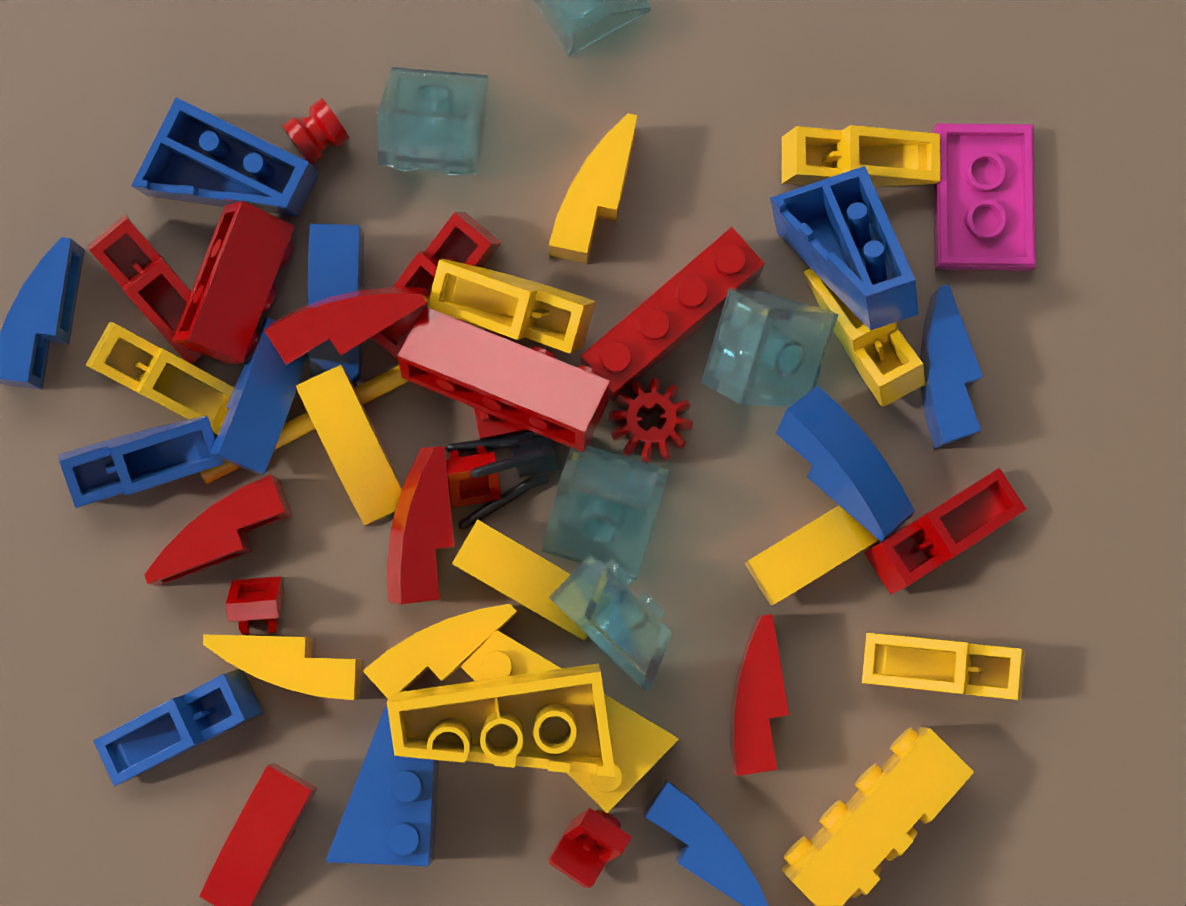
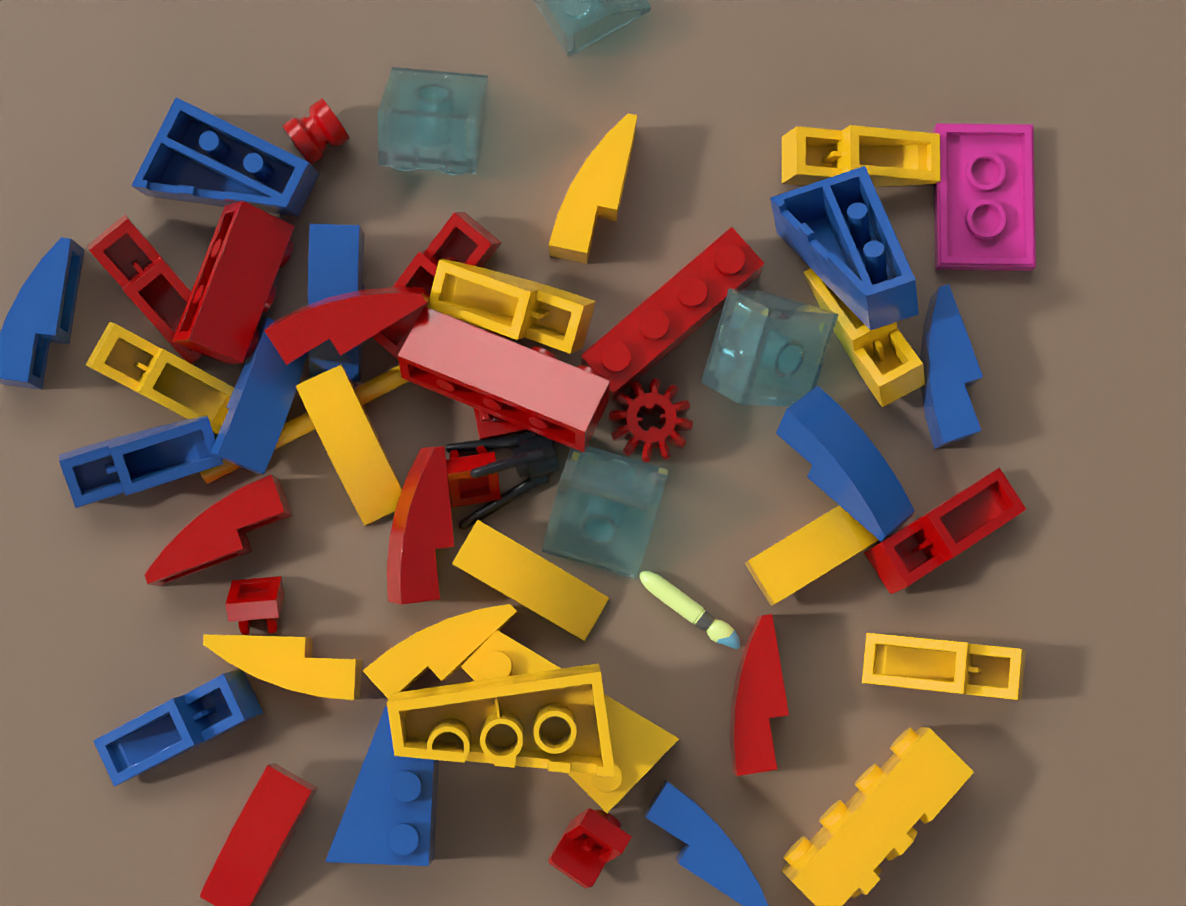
clear light blue slope [549,554,672,692] -> none
none -> yellowish green piece [639,571,741,649]

